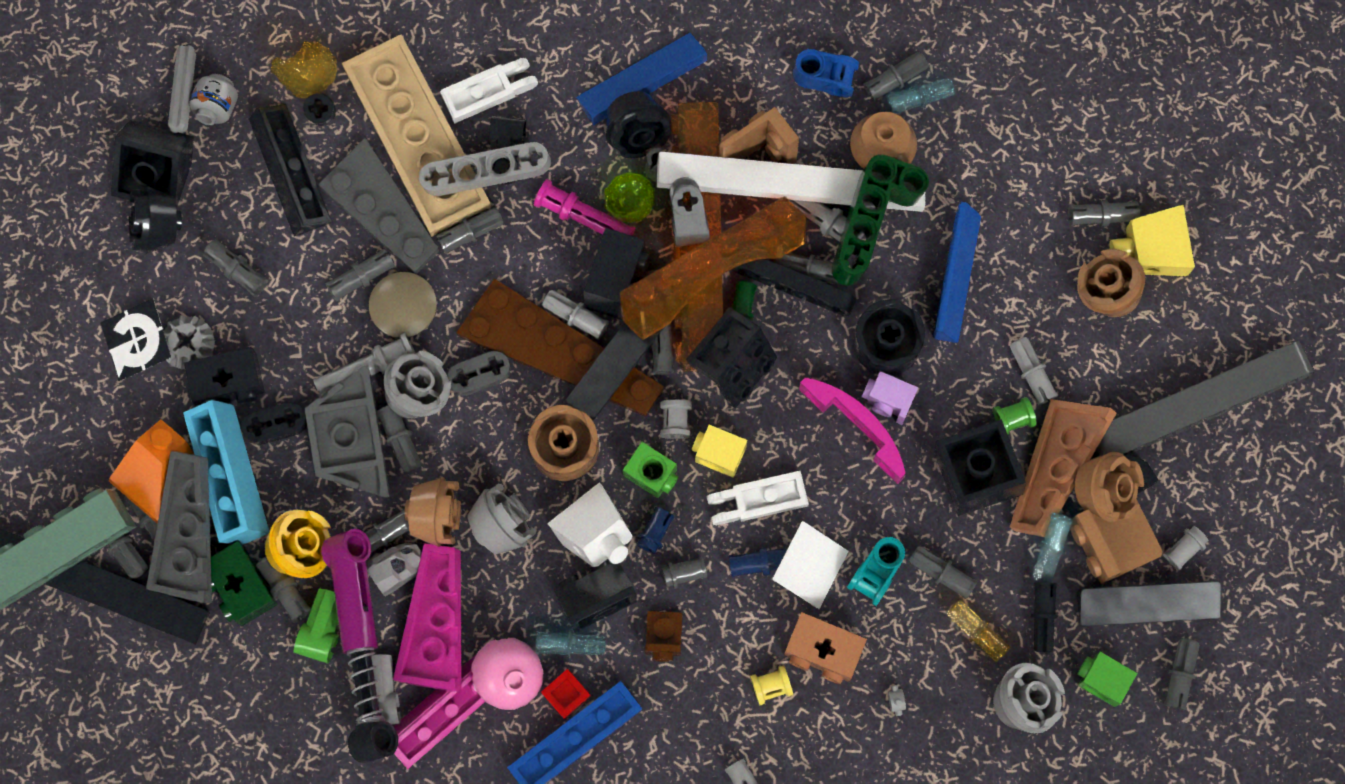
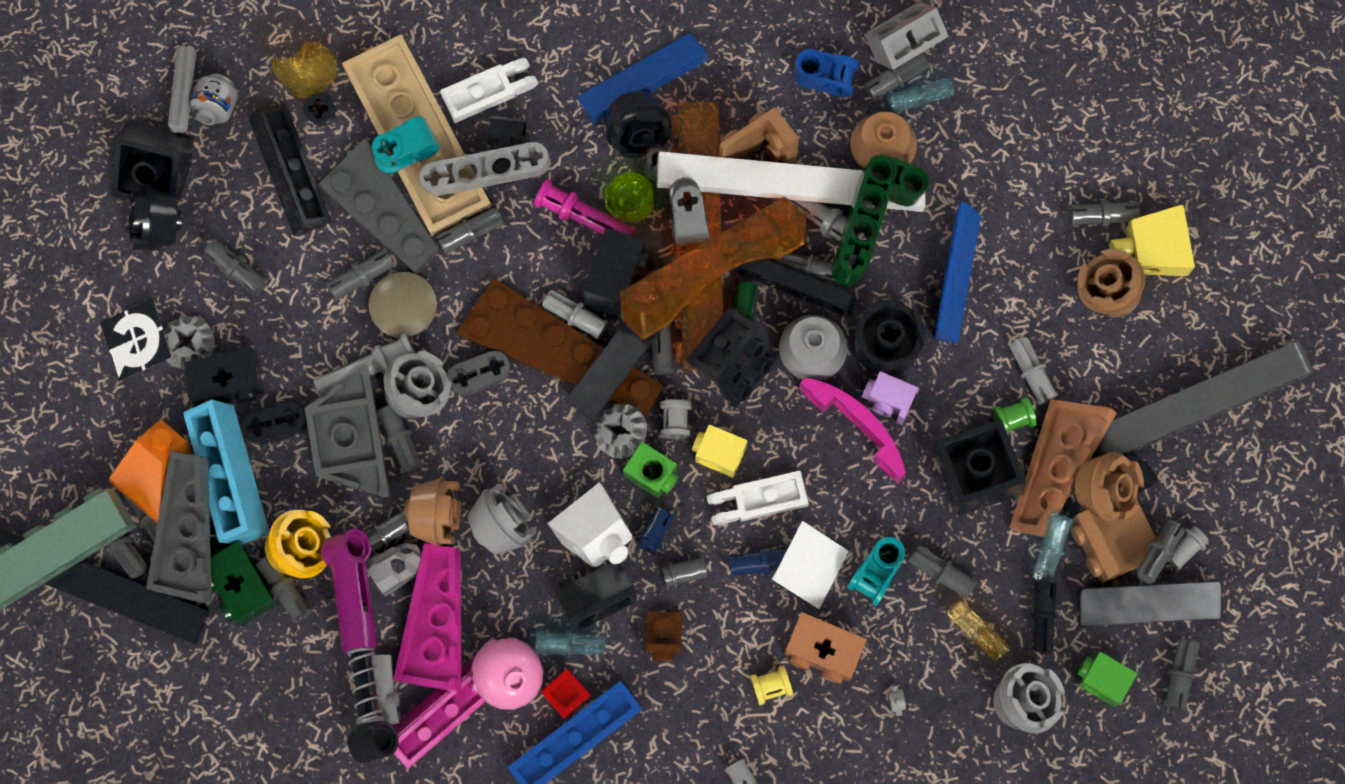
bright green piece [294,588,339,664] -> none
medium nougat brick [528,405,599,481] -> none
none -> teal piece [372,116,440,174]
none -> light grey gear [594,404,647,459]
none -> light grey cone [779,315,847,381]
none -> light grey brick [864,1,949,70]
none -> dark grey axle [1137,520,1185,584]

